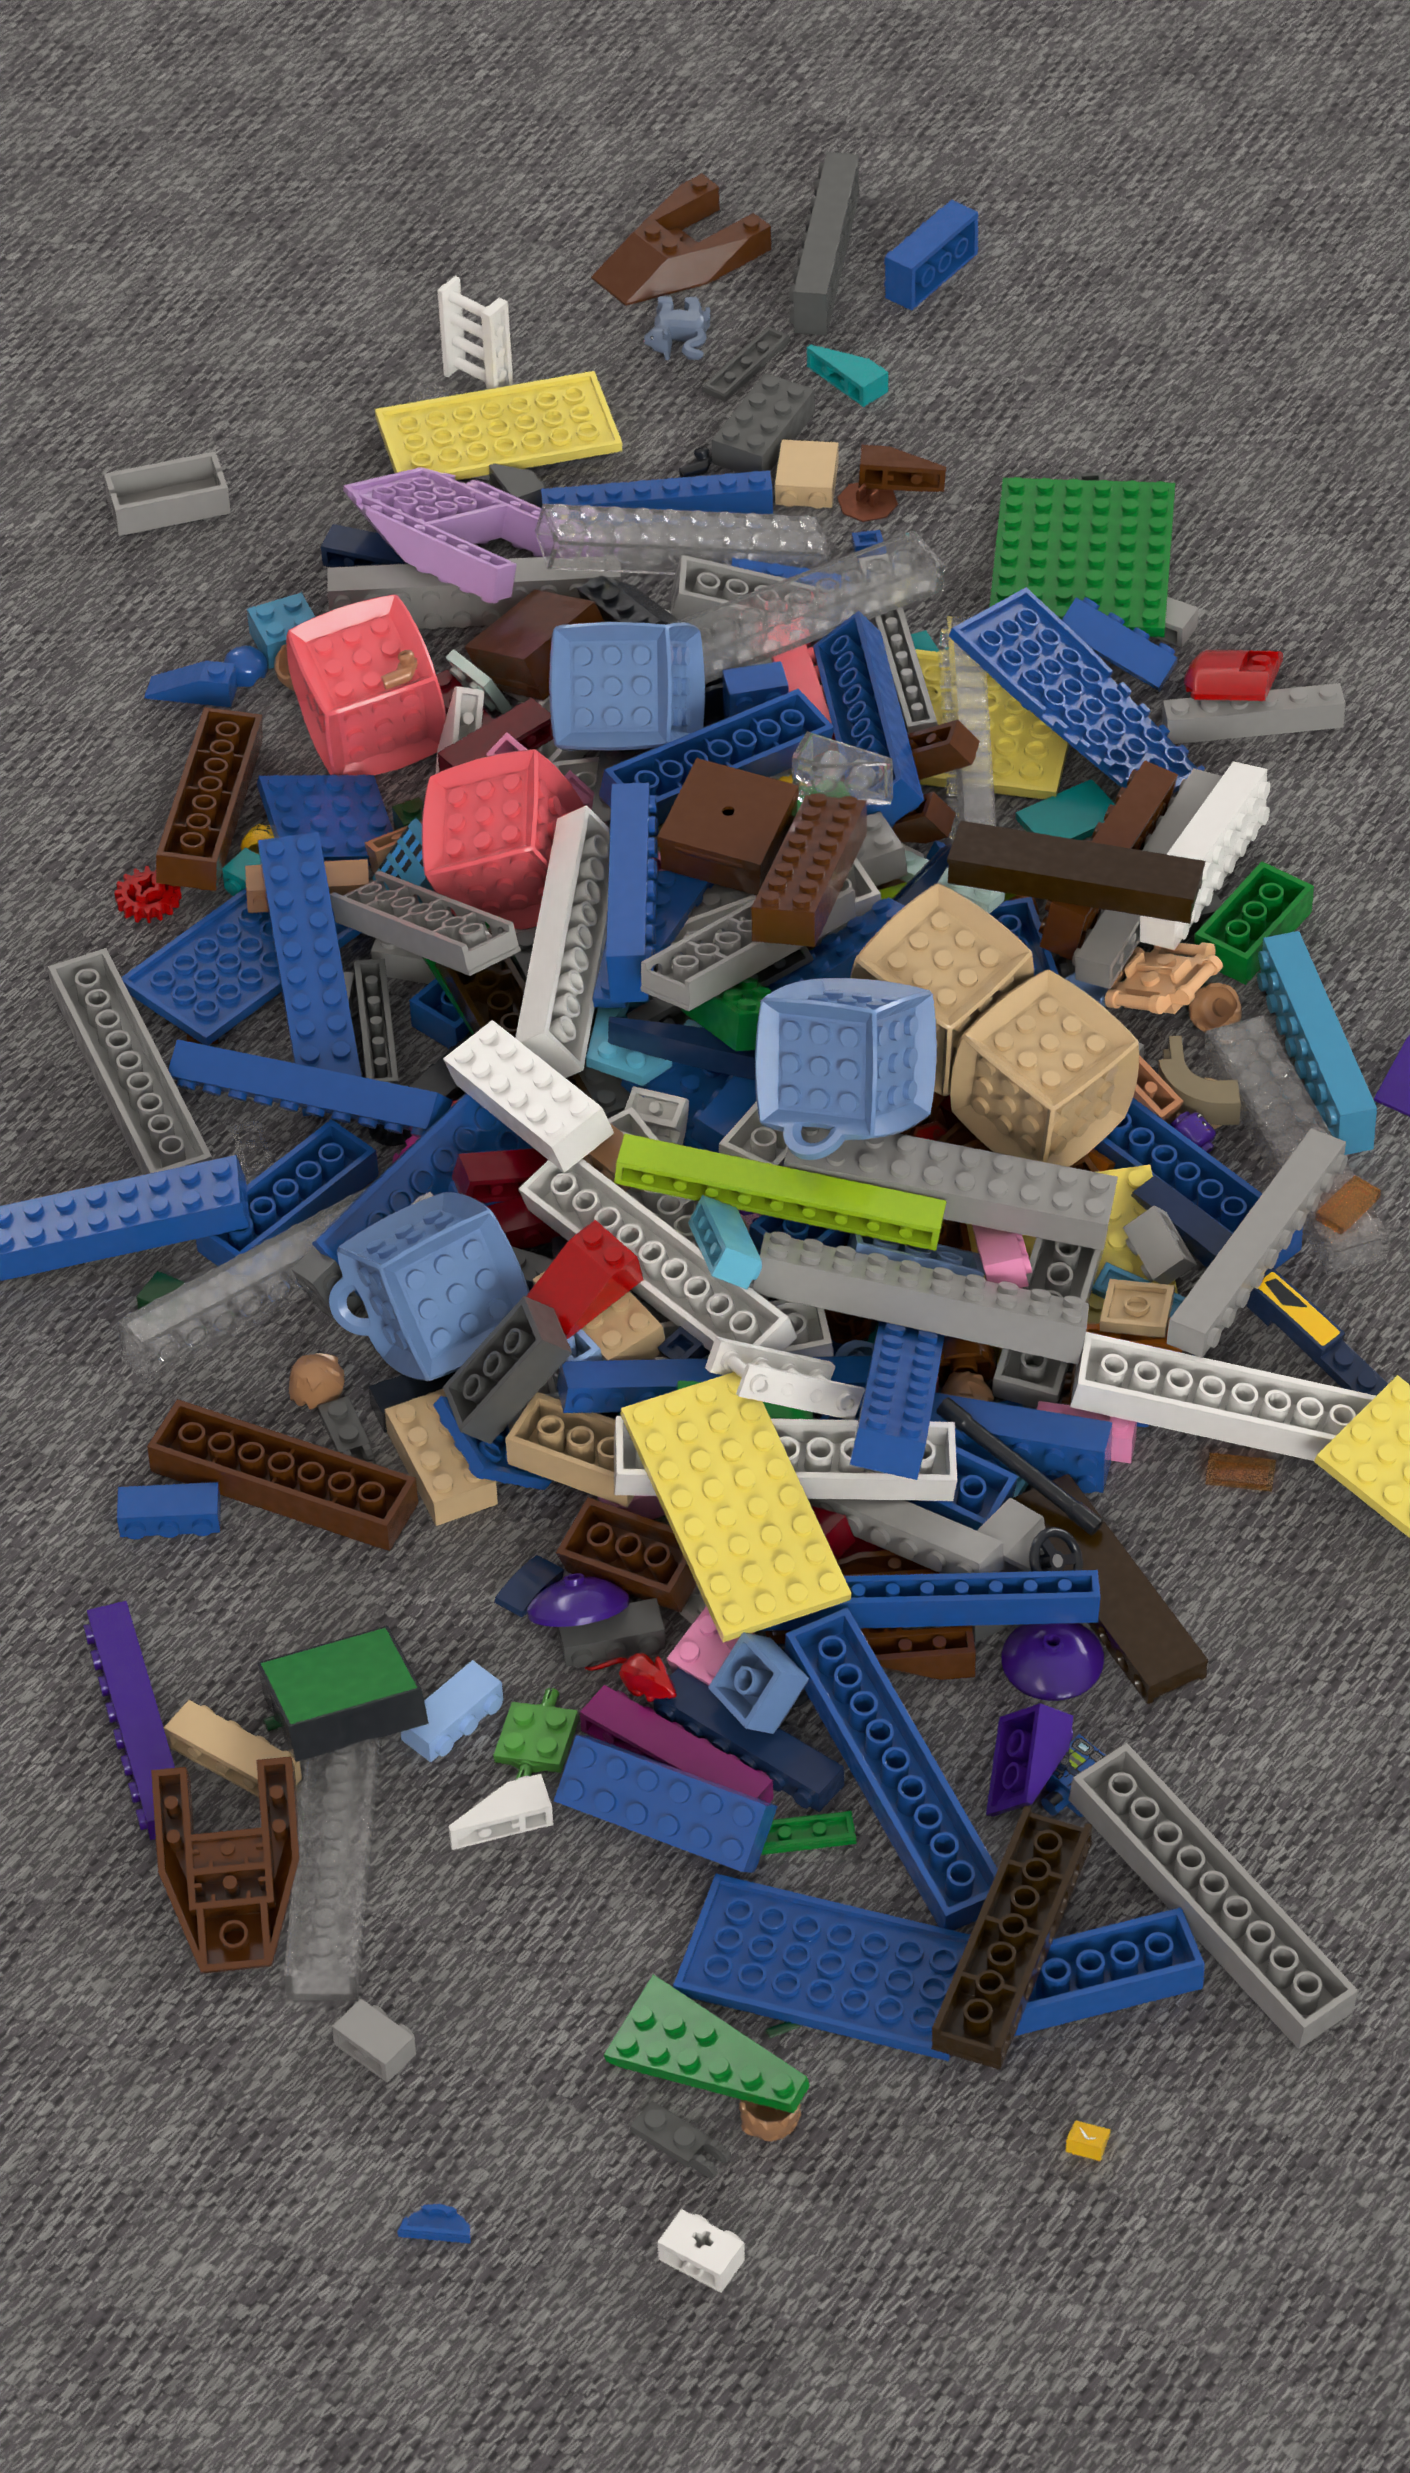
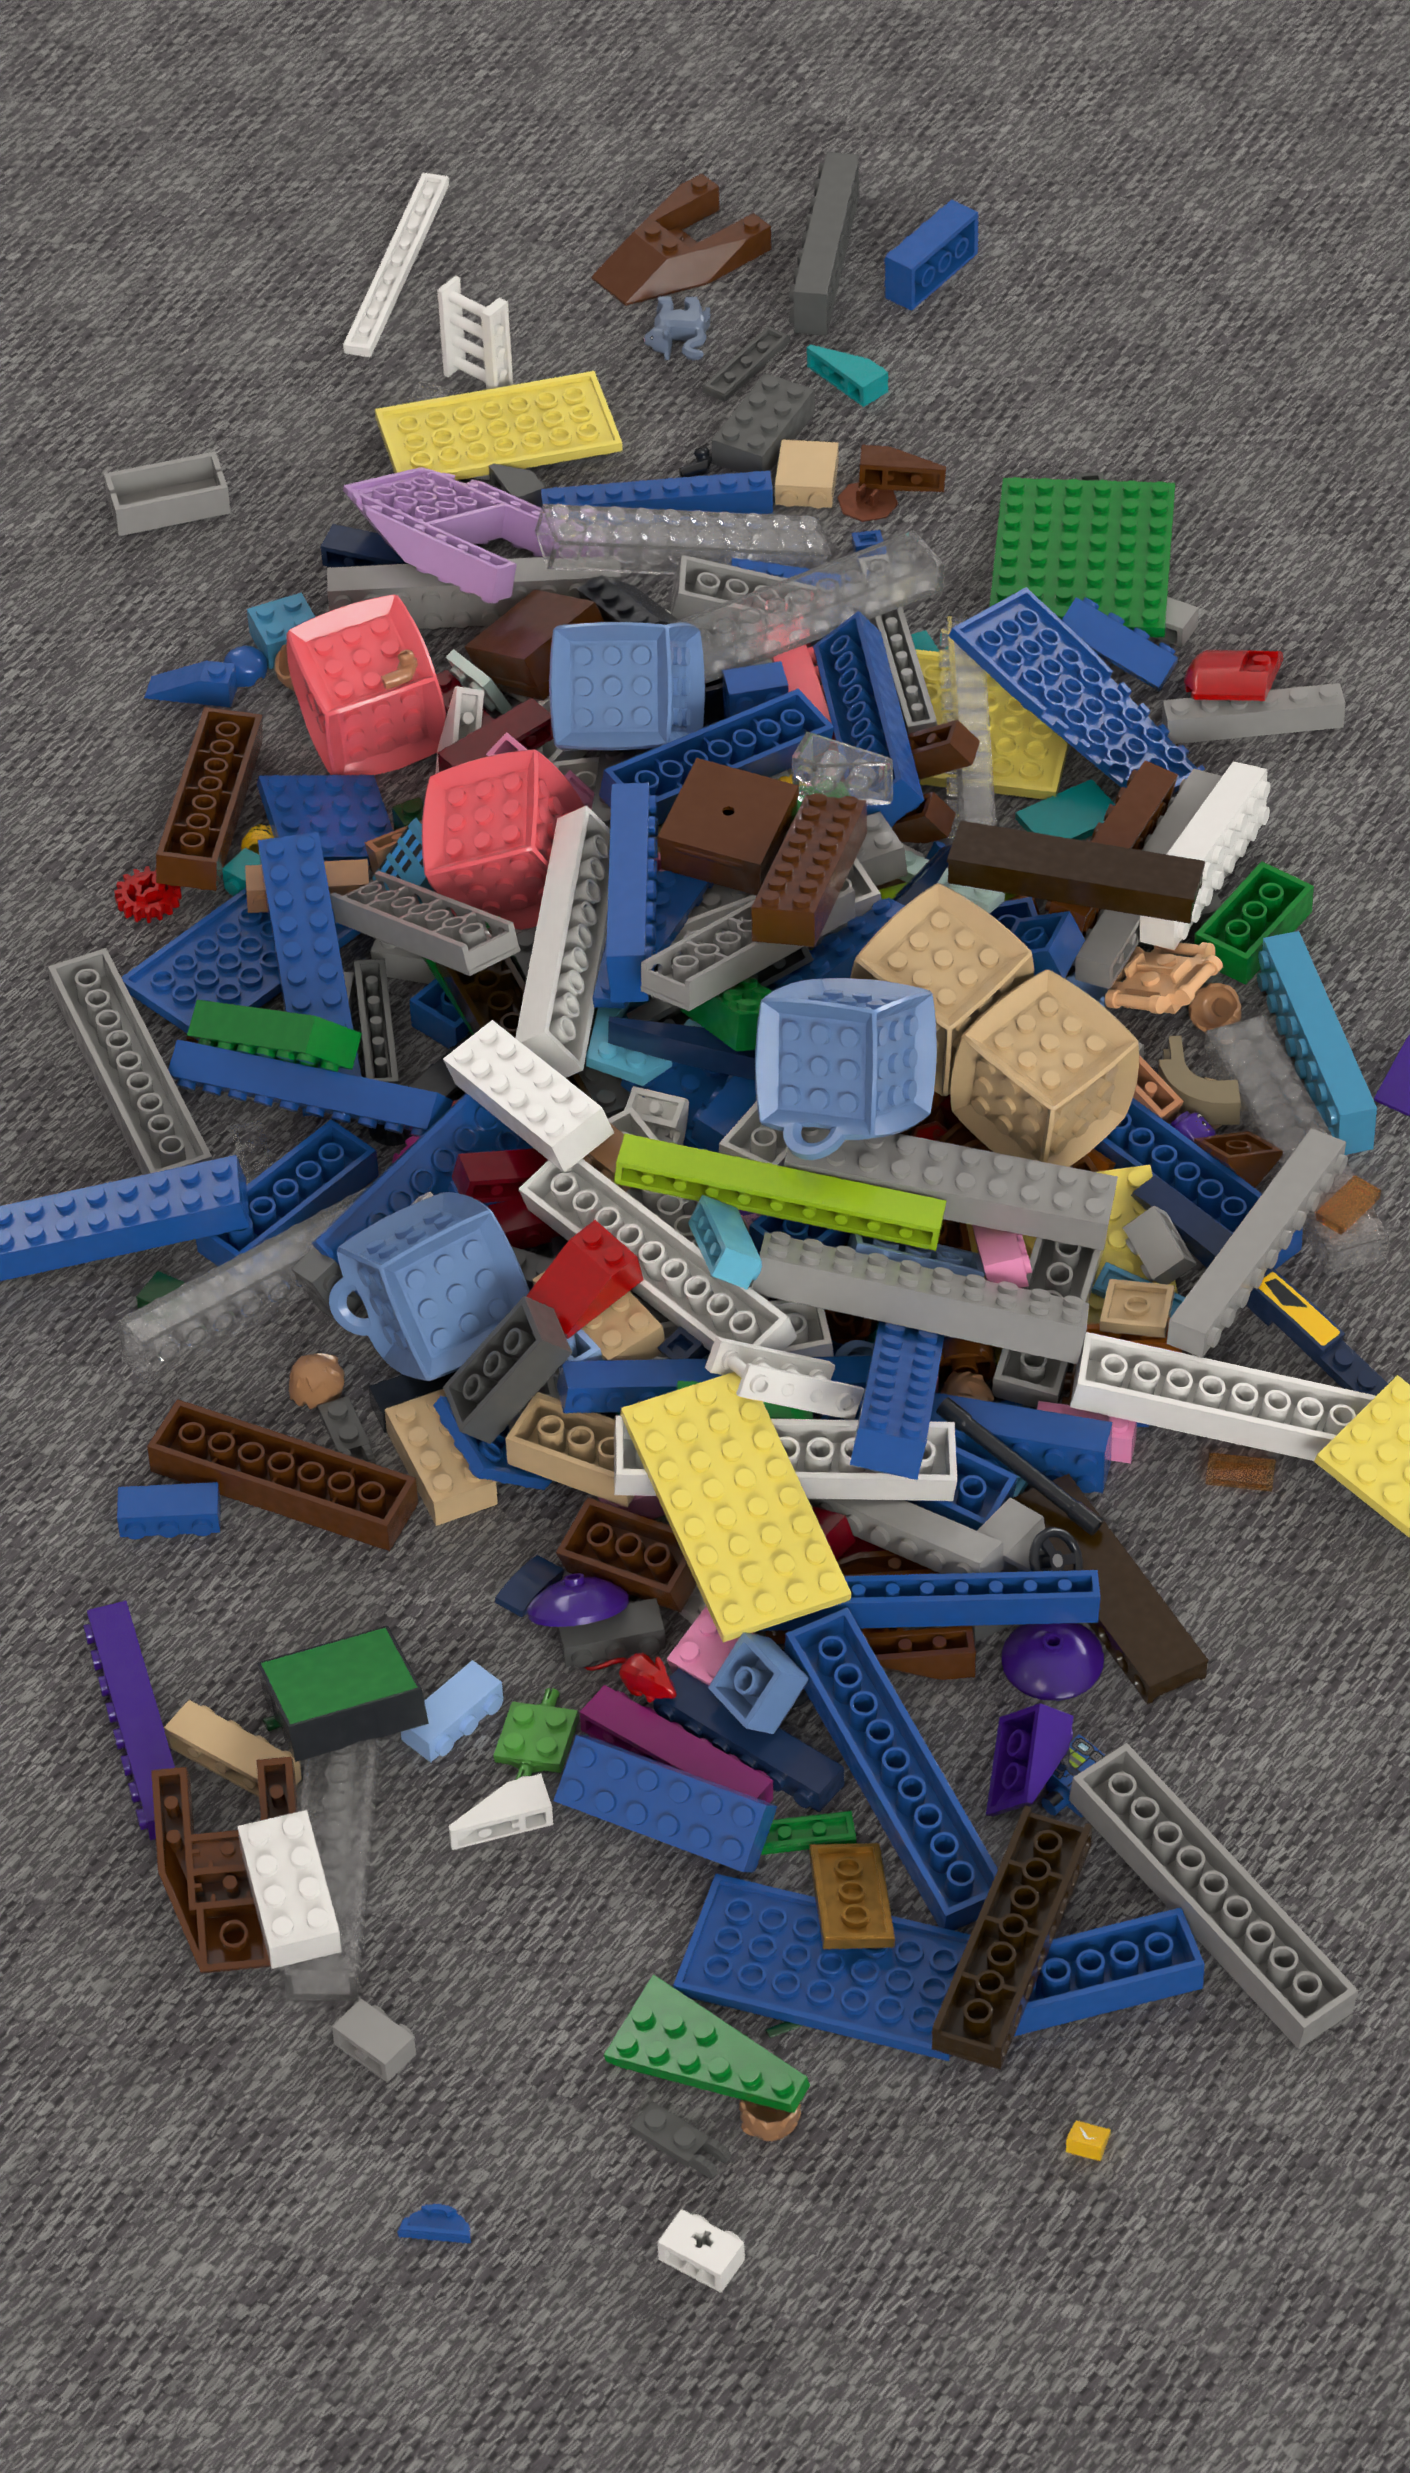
none -> green brick [187,1000,362,1072]
none -> white brick [238,1810,341,1969]
none -> white plate [343,173,449,357]
none -> pearl gold tile [809,1843,895,1949]
none -> blue brick [1010,911,1085,978]
none -> reddish brown slope [1194,1131,1283,1188]

